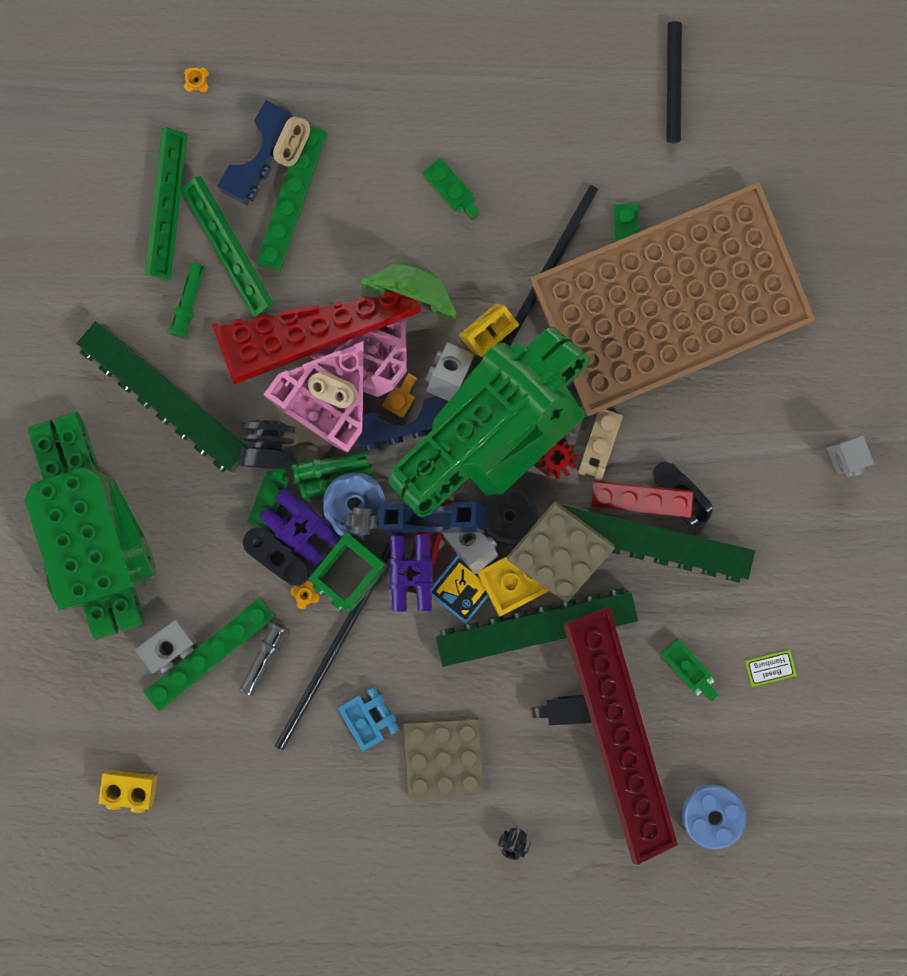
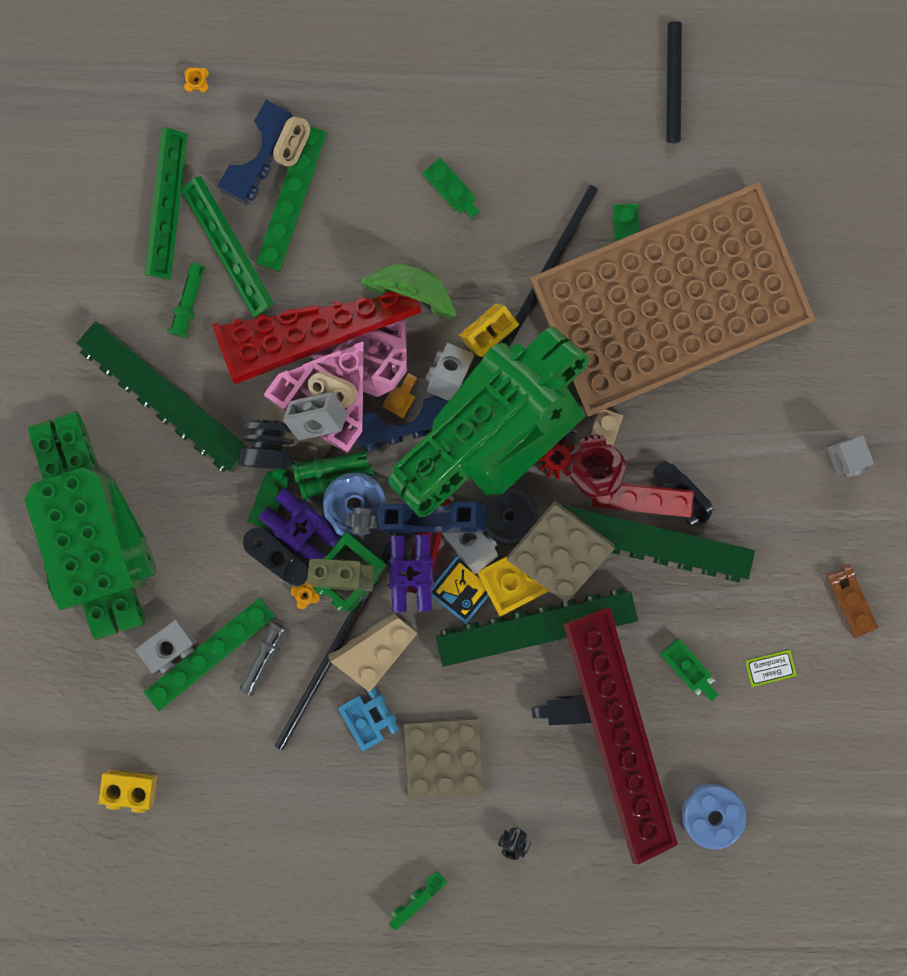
none -> light grey brick [283,392,347,440]
none -> olive panel [307,559,375,592]
none -> tan wedge [328,612,417,692]
none -> green hinge [388,870,447,931]
none -> dark red helmet [569,434,627,498]
none -> dark orange plate [826,564,879,638]

